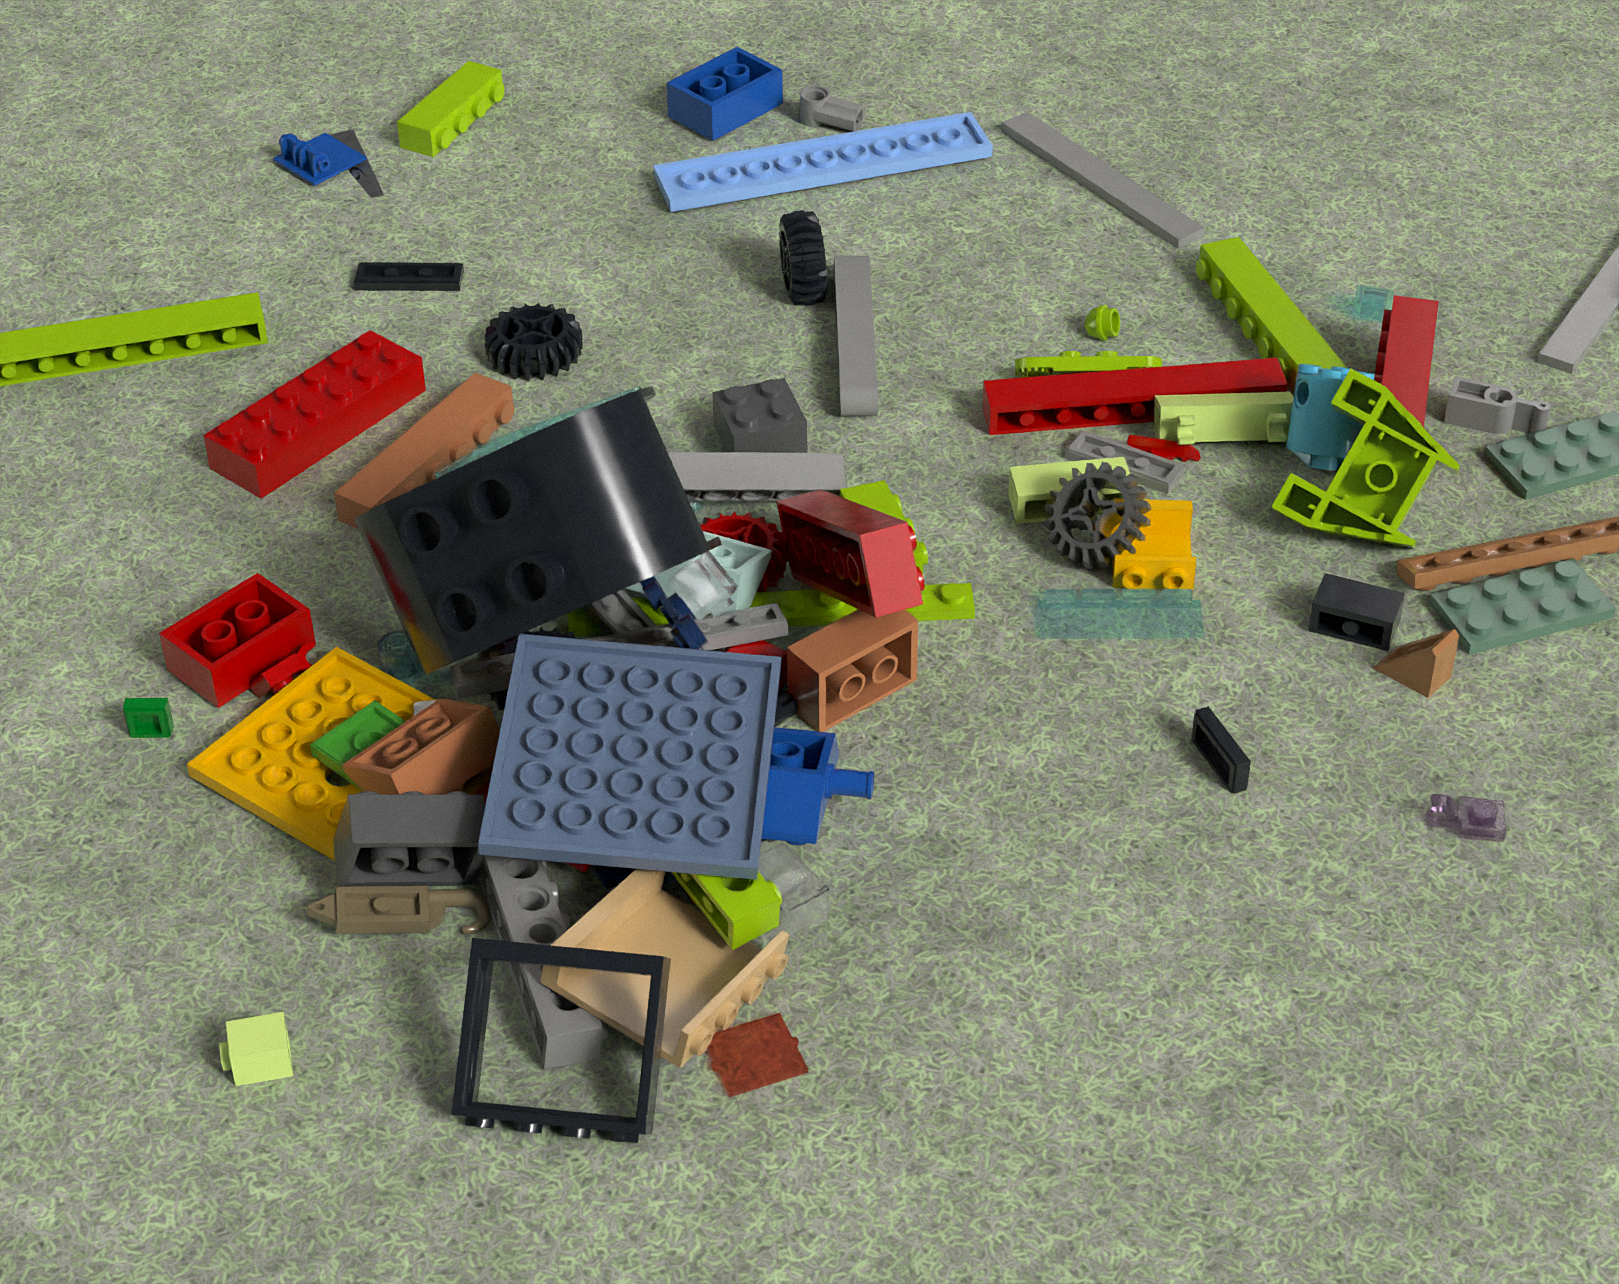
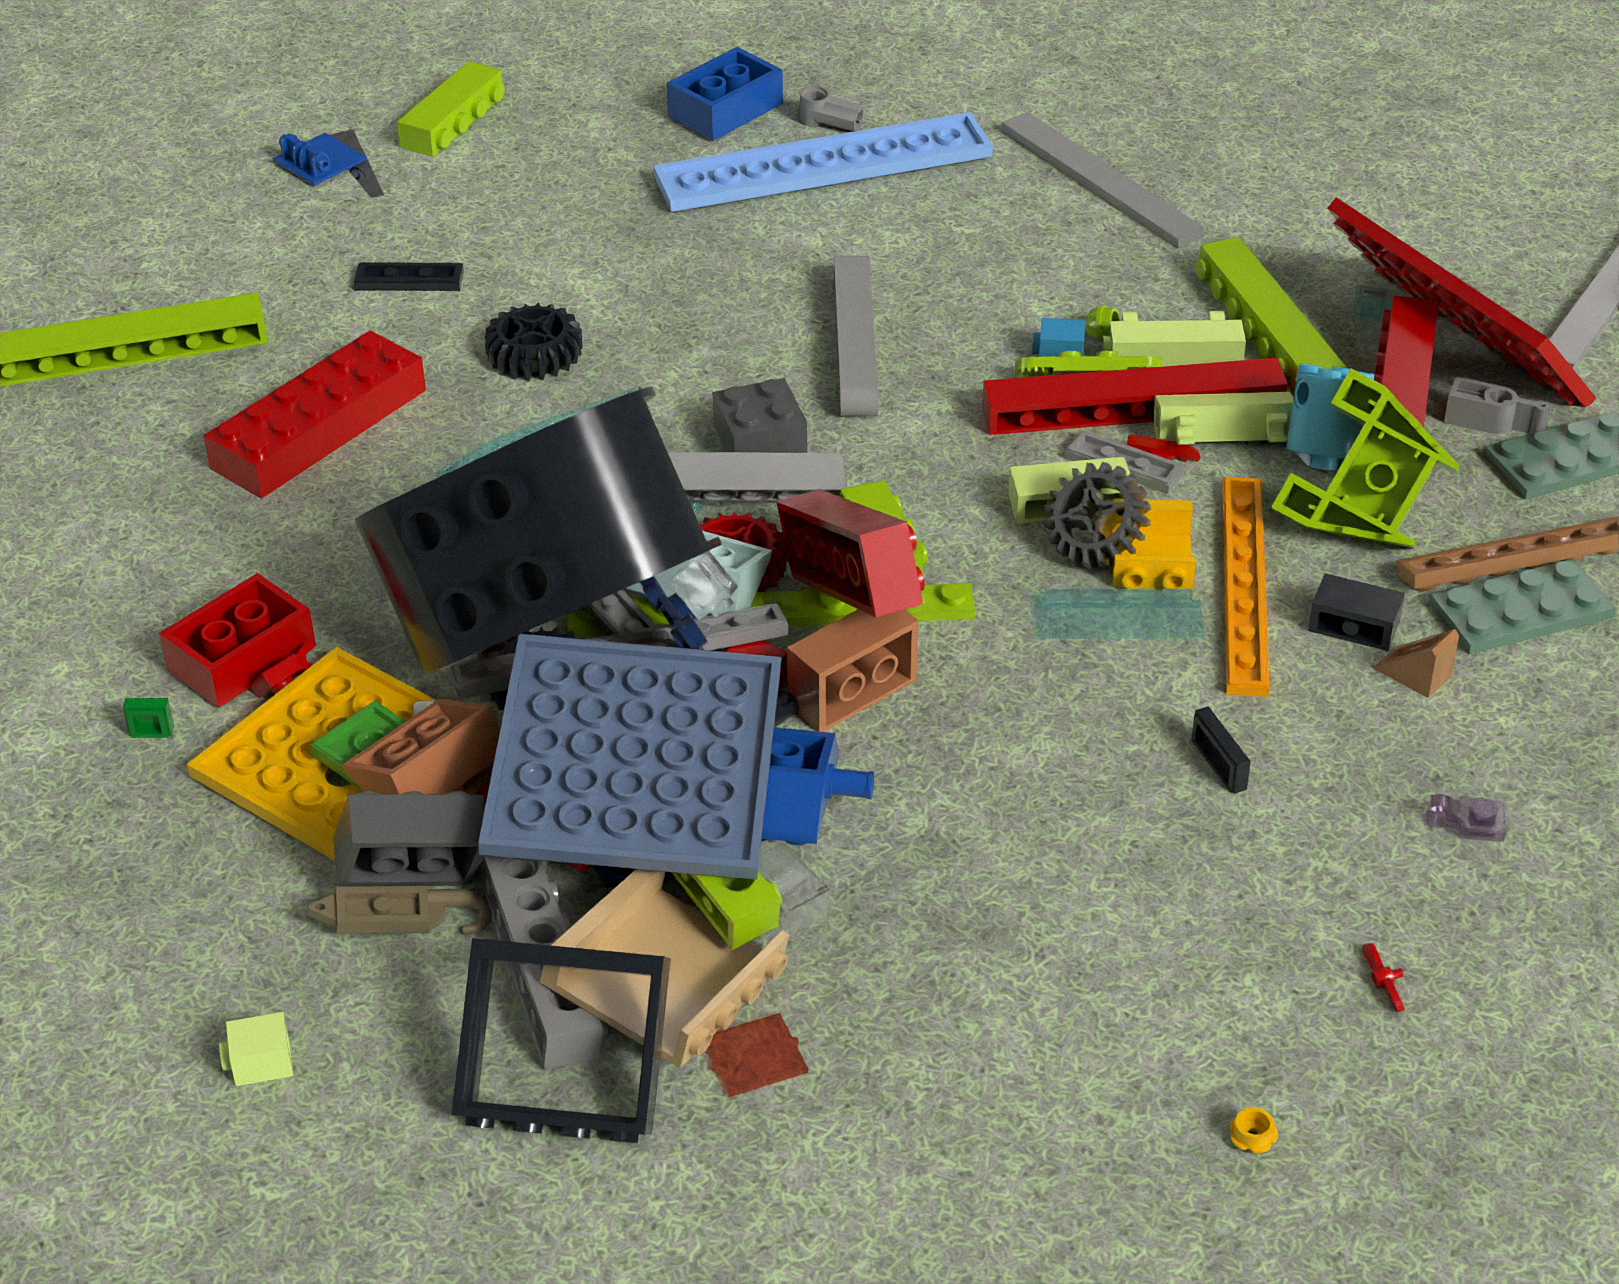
nougat brick [334,372,515,529] -> none
clear light blue wheel [377,630,423,685] -> none
black gear [779,210,828,306] -> none
none -> dark azure brick [1032,318,1085,357]
none -> yellowish green brick [1102,311,1246,366]
none -> light orange tile [1222,477,1269,697]
none -> yellow plate [1229,1107,1278,1154]
none -> red plate [1327,197,1596,407]
none -> red piece [1362,943,1405,1013]

